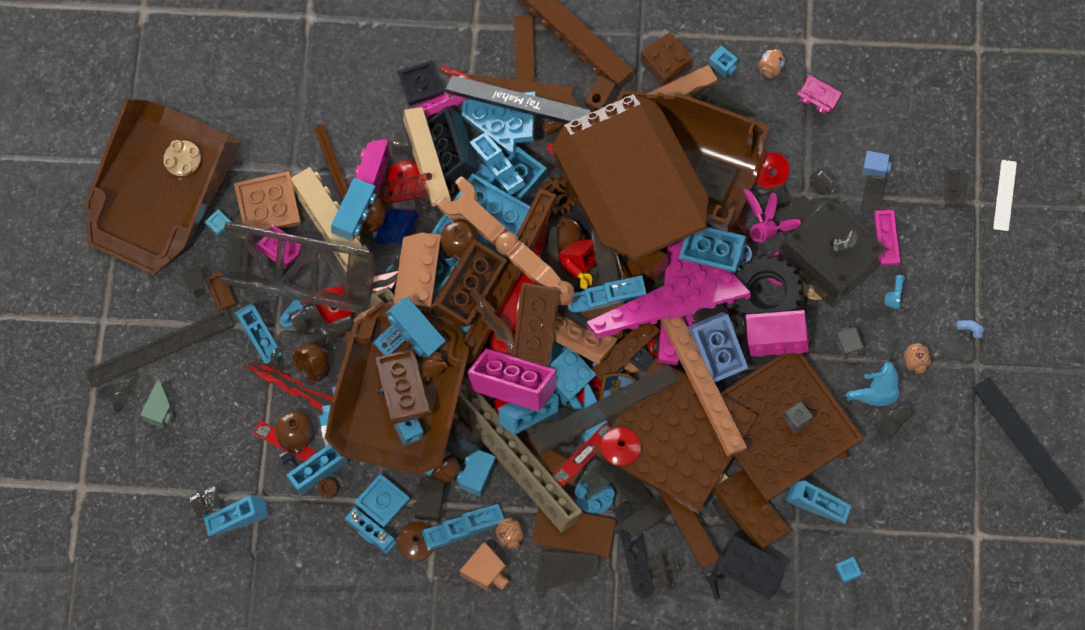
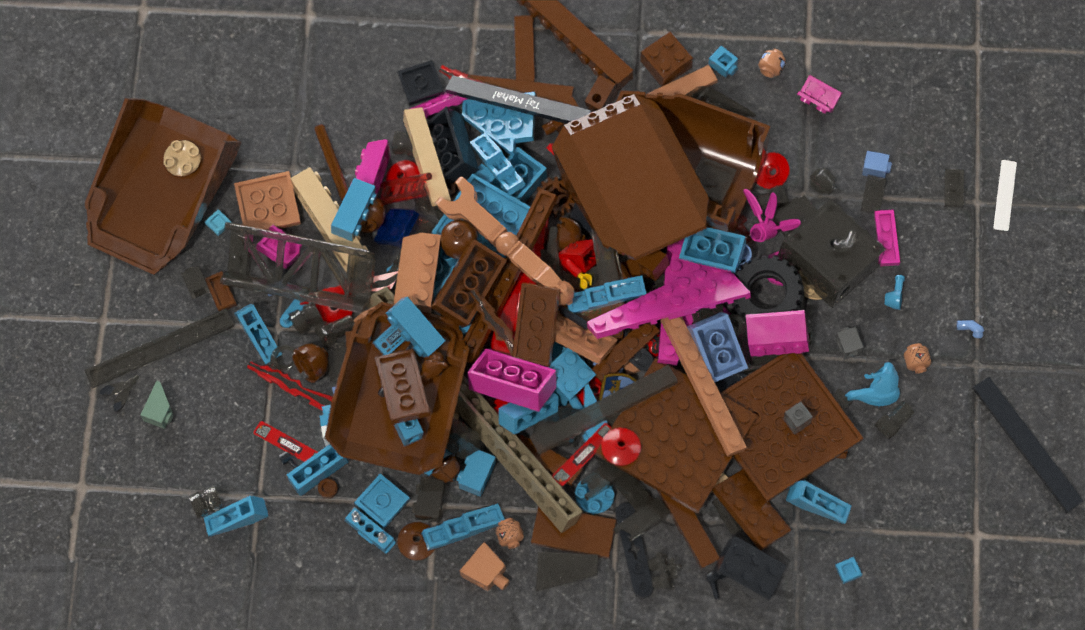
reddish brown cylinder [275,411,314,451] -> none

